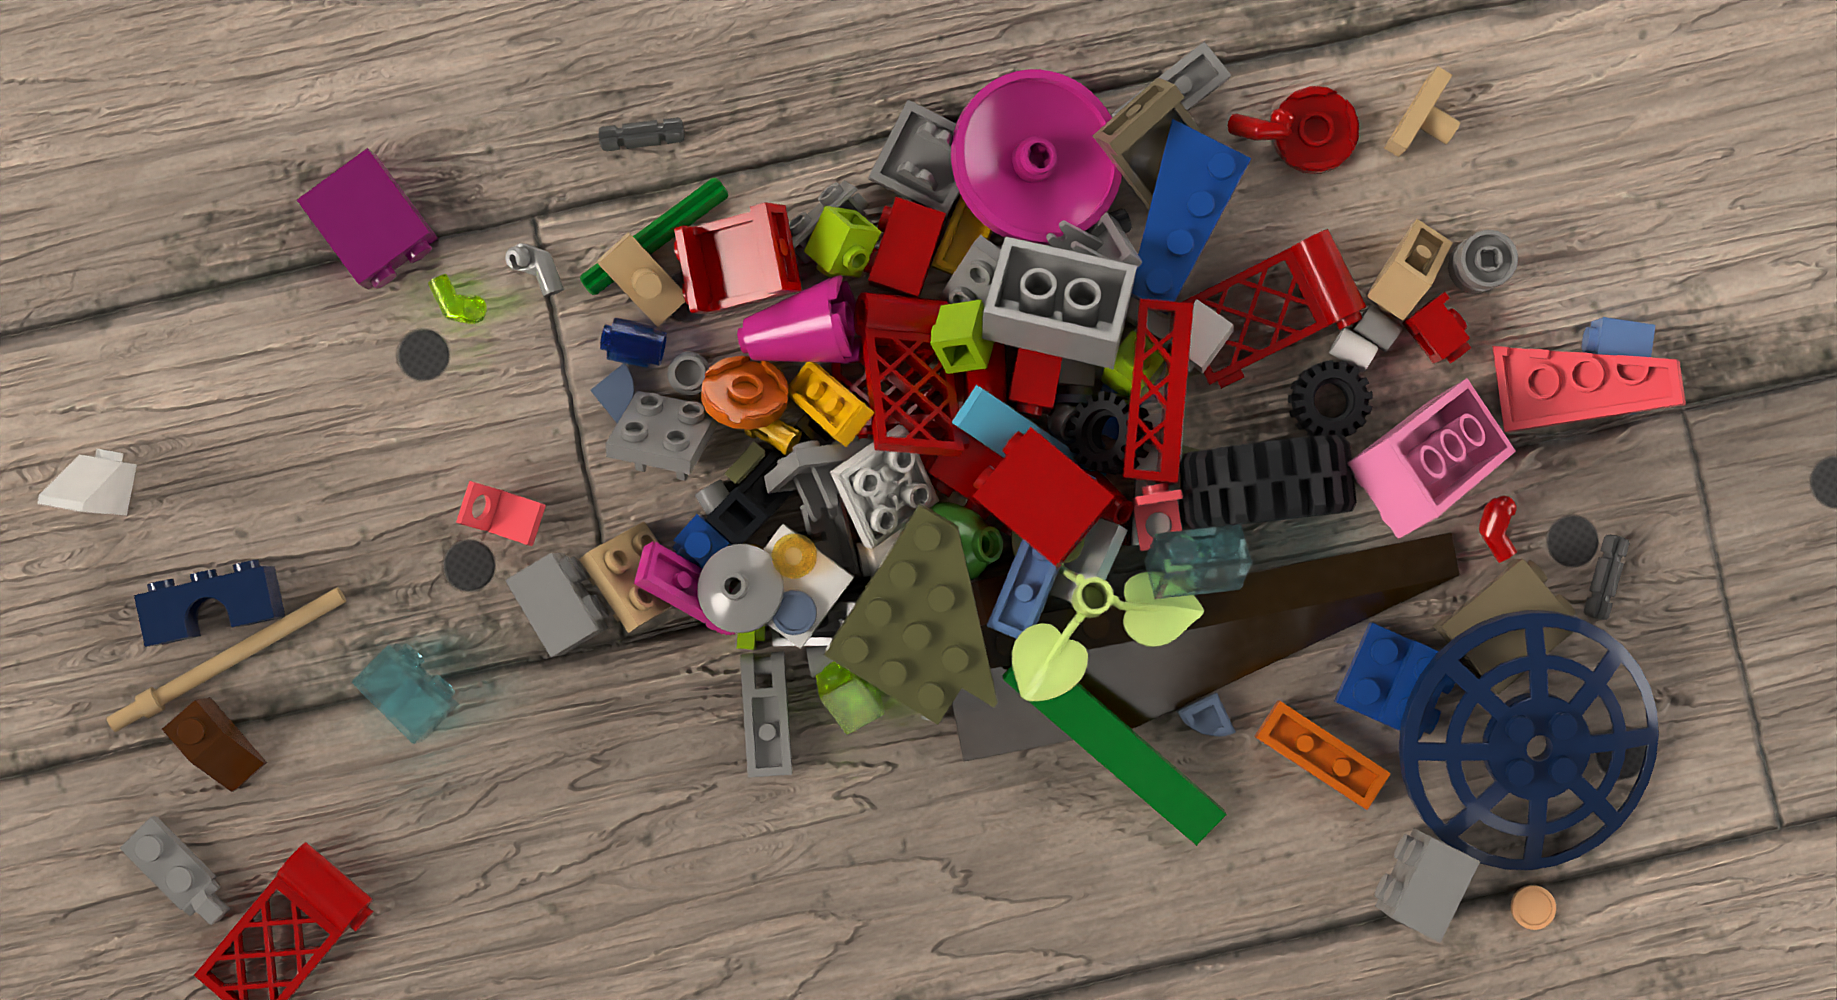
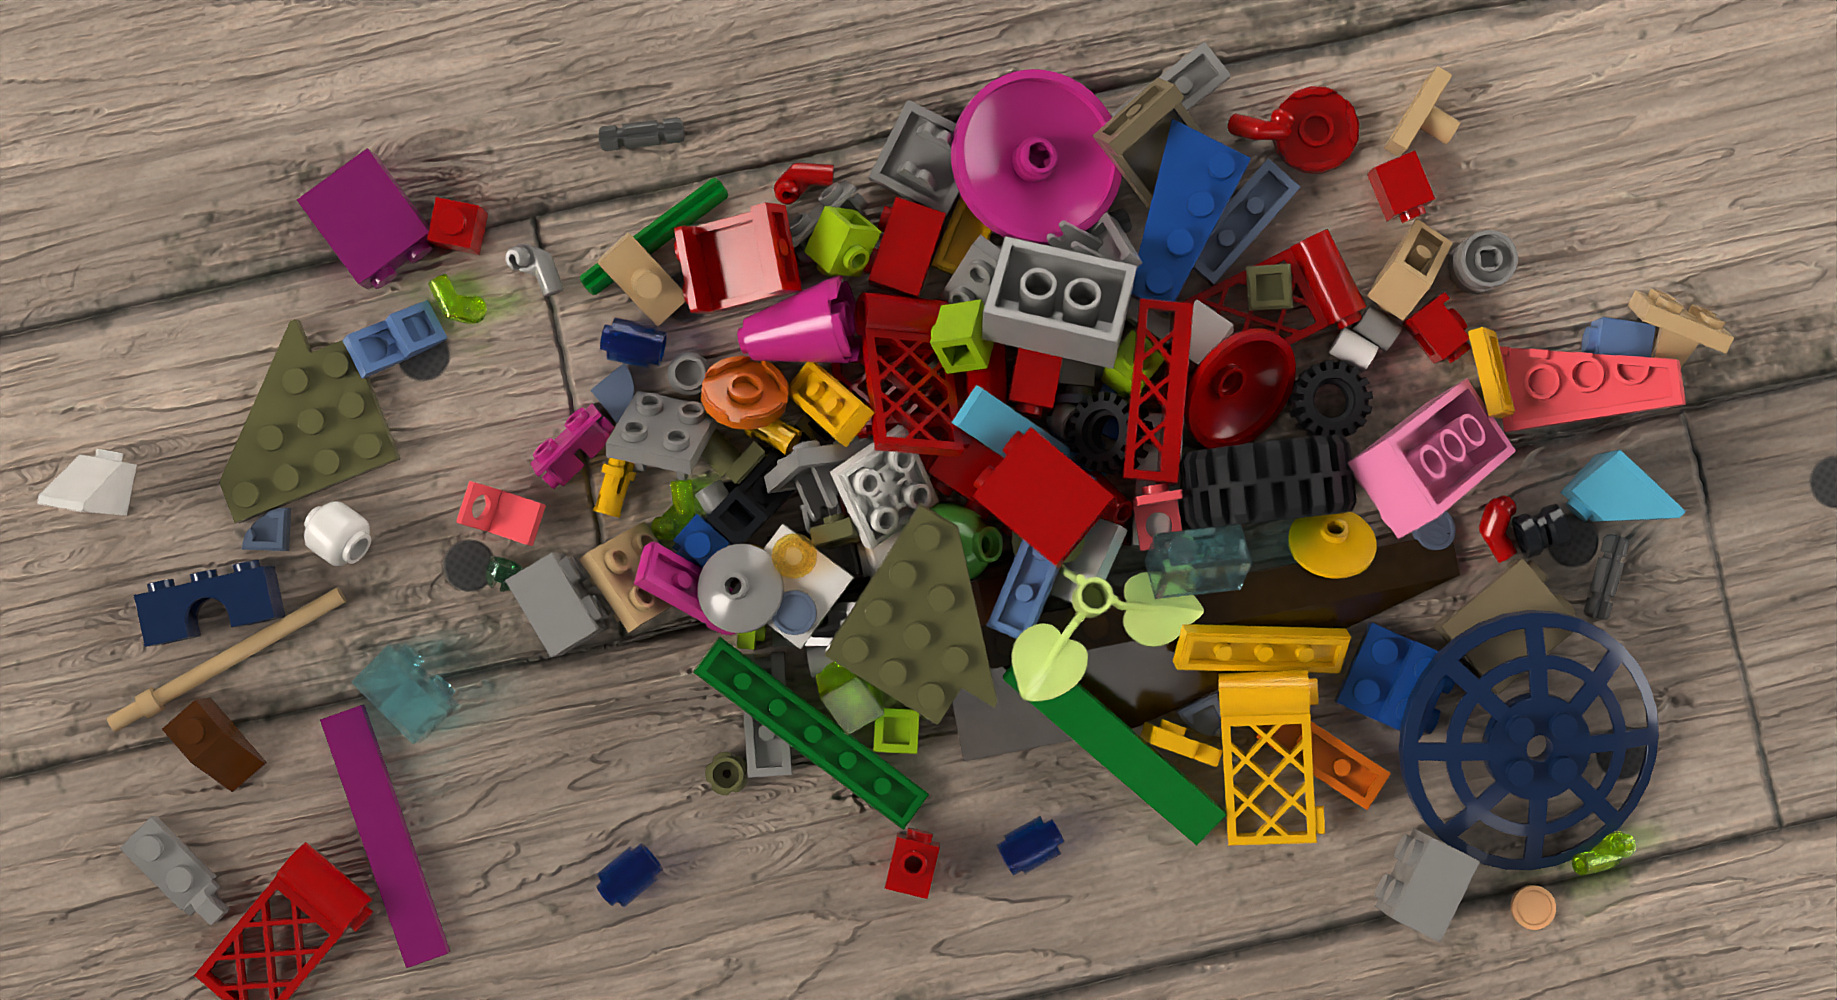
none -> olive wing [219,319,401,523]
none -> sand blue tile [242,508,291,551]
none -> white head [304,501,371,566]
none -> magenta tile [320,704,451,968]
none -> medium blue slope [342,300,447,379]
none -> red brick [427,197,488,256]
none -> clear green hinge [485,556,524,592]
none -> dark pink hinge [530,403,615,489]
none -> yellow pin [593,458,637,518]
none -> clear blue brick [596,843,663,907]
none -> clear neon green arm [651,479,695,540]
none -> green tile [693,637,929,830]
none -> olive hinge [701,428,742,478]
none -> olive plate [705,752,747,795]
none -> red arm [774,162,834,205]
none -> olive plate [809,513,861,550]
none -> lime plate [873,707,919,754]
none -> red brick [884,828,940,899]
none -> clear blue brick [997,815,1065,876]
none -> yellow plate [1140,719,1223,767]
none -> yellow tile [1173,624,1351,673]
none -> red dish [1184,328,1296,449]
none -> sand blue plate [1193,158,1301,286]
none -> yellow piece [1218,670,1325,846]
none -> olive tile [1246,264,1293,311]
none -> yellow dish [1288,512,1377,579]
none -> red brick [1367,150,1436,224]
none -> sand blue piece [1412,511,1456,550]
none -> yellow tile [1468,327,1515,419]
none -> black wheel [1512,504,1571,559]
none -> medium azure slope [1560,450,1686,522]
none -> clear neon green arm [1572,831,1636,876]
none -> tan plate [1628,288,1734,367]

